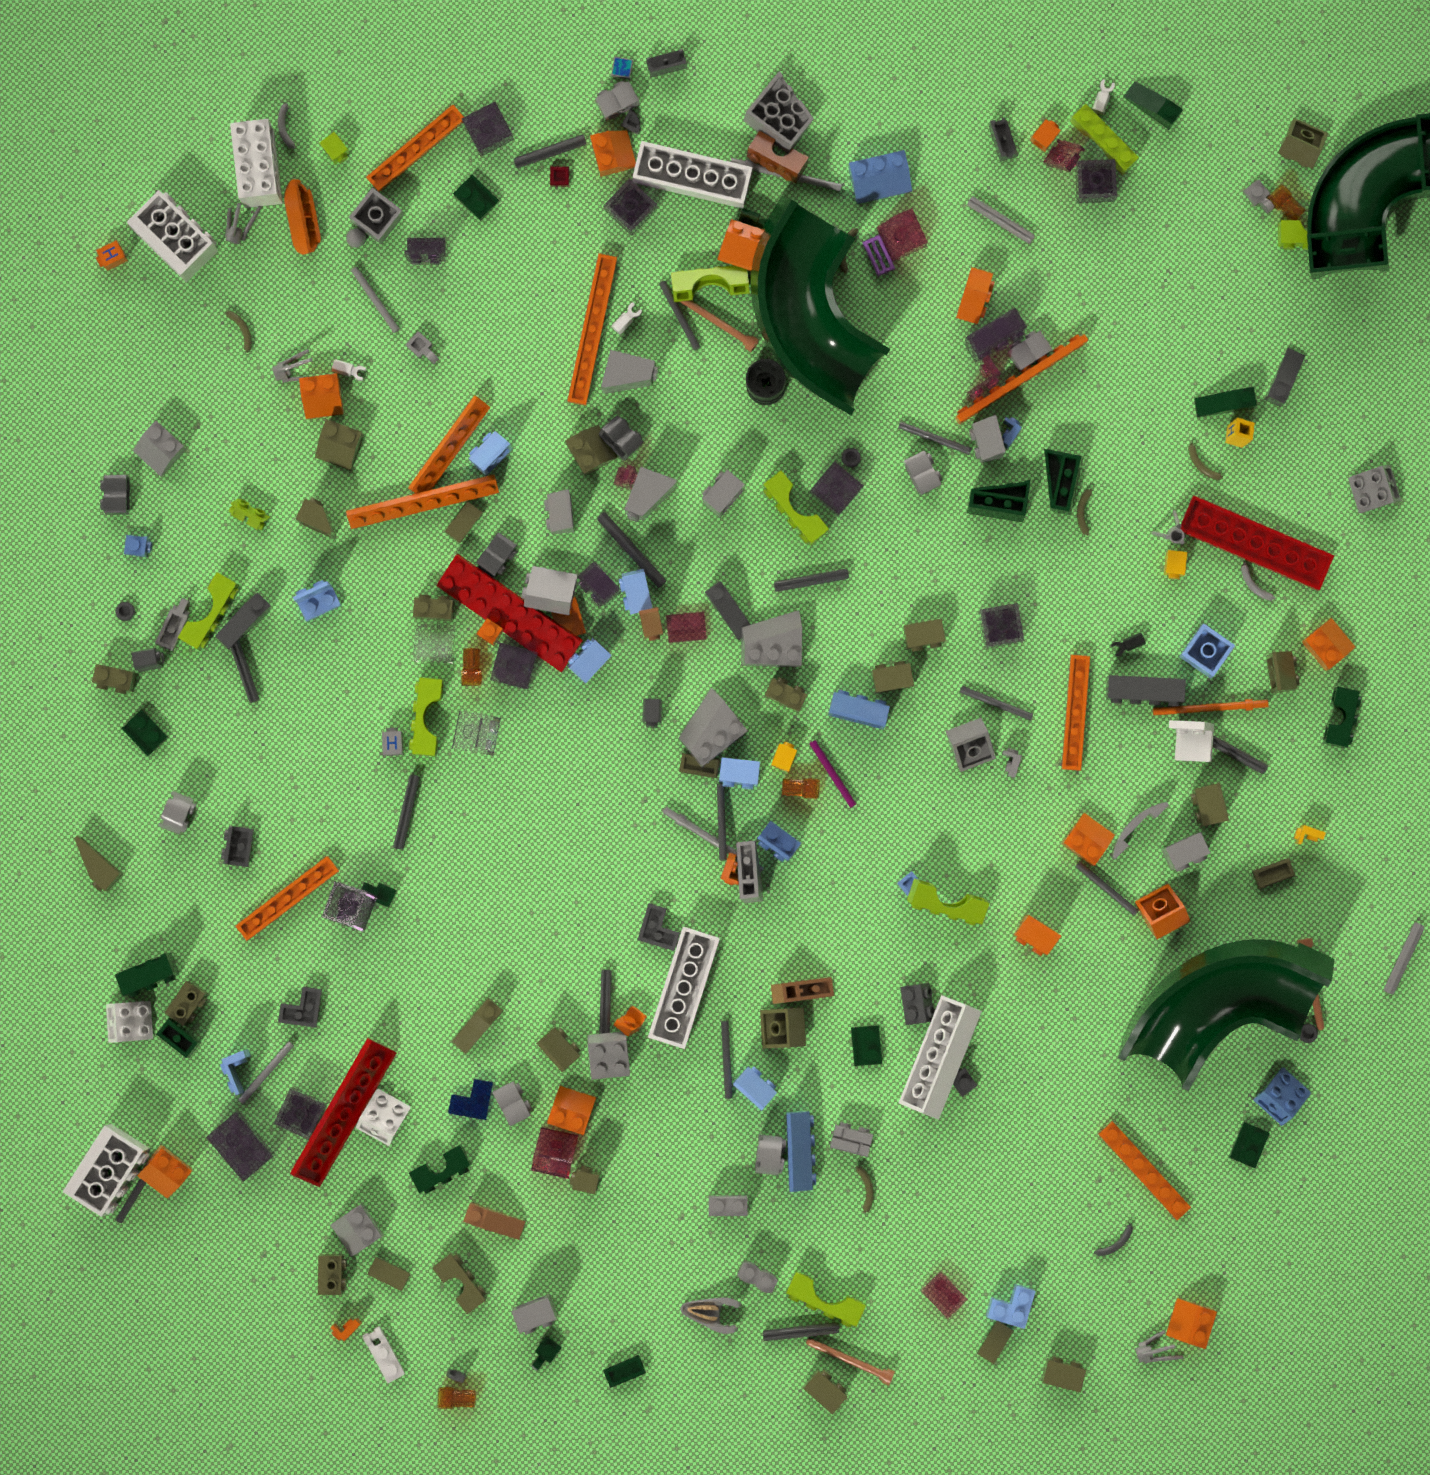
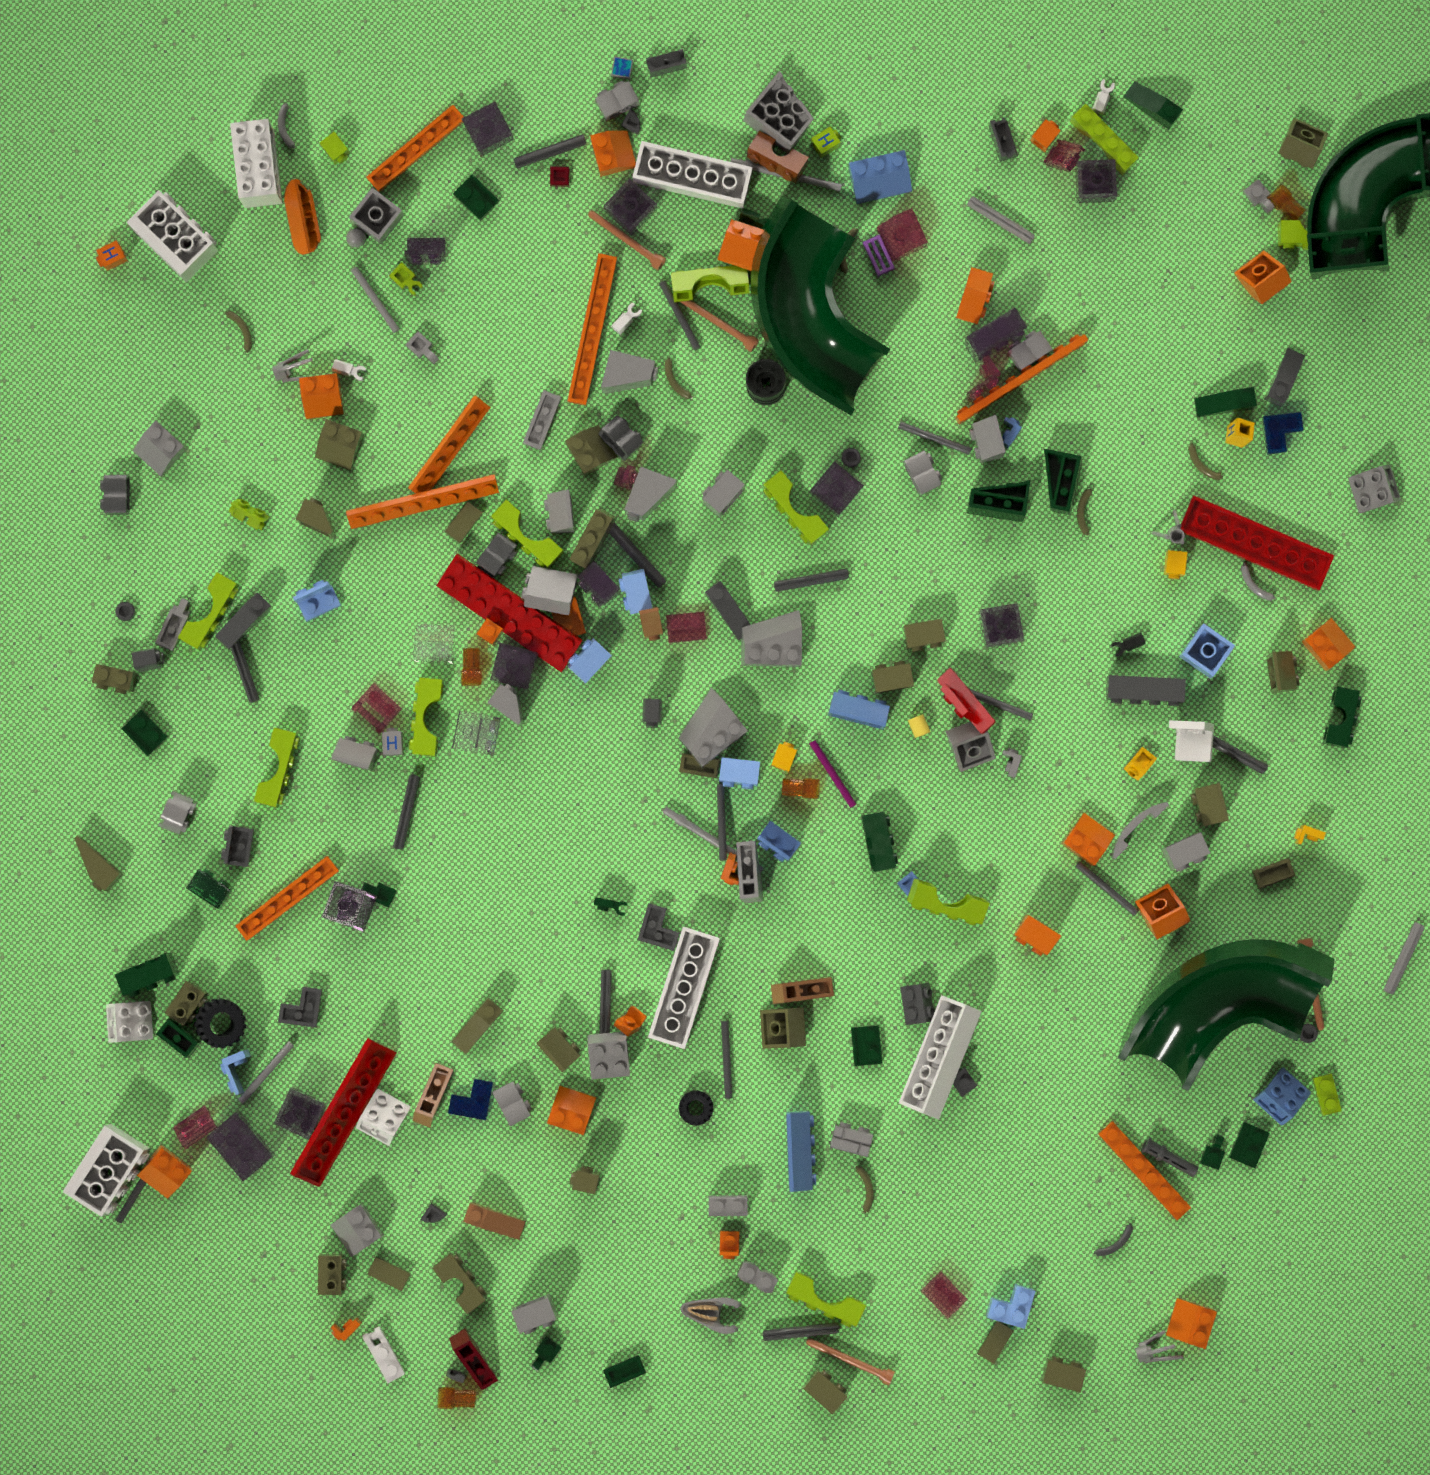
medium blue bracket [124,535,152,557] -> none
light grey plant [225,203,261,244] -> none
dark green arch [409,1144,472,1195] -> none
olive brick [413,595,454,621] -> none
light blue slope [468,431,513,476] -> none
clear pink slope [531,1127,579,1179] -> none
light blue slope [733,1066,777,1111] -> none
light grey brick [755,1134,786,1175] -> none
olive brick [764,677,808,713] -> none
orange plate [1061,655,1090,771] -> none
orange bar [1153,699,1269,716] -> none
none -> clear pink plate [173,1105,218,1150]
none -> clear green brick [186,868,233,909]
none -> black tyre [194,998,246,1049]
none -> lime arch [254,727,300,808]
none -> light grey slope [331,736,378,771]
none -> clear pink plate [351,683,402,734]
none -> lime plate [389,262,423,296]
none -> medium nougat slope [412,1063,453,1128]
none -> dark grey tile [420,1203,447,1223]
none -> dark red slope [449,1328,498,1390]
none -> light grey slope [487,684,524,727]
none -> lime arch [491,499,564,569]
none -> light grey plate [523,390,562,451]
none -> olive brick [569,509,617,569]
none -> nougat piece [588,211,667,271]
none -> dark green plate [594,897,628,916]
none -> olive piece [665,358,693,399]
none -> black tyre [679,1090,713,1126]
none -> orange bracket [719,1230,739,1259]
none -> lime brick [811,126,841,158]
none -> dark green wedge [861,811,898,873]
none -> light yellow piece [908,714,930,738]
none -> red bracket [937,668,996,734]
none -> yellow bracket [1124,746,1157,781]
none -> dark grey pin [1141,1137,1199,1178]
none -> dark green plate [1200,1134,1225,1170]
none -> orange slope [1234,251,1292,304]
none -> clear blue plate [1262,412,1304,455]
none -> lime plate [1312,1073,1342,1116]

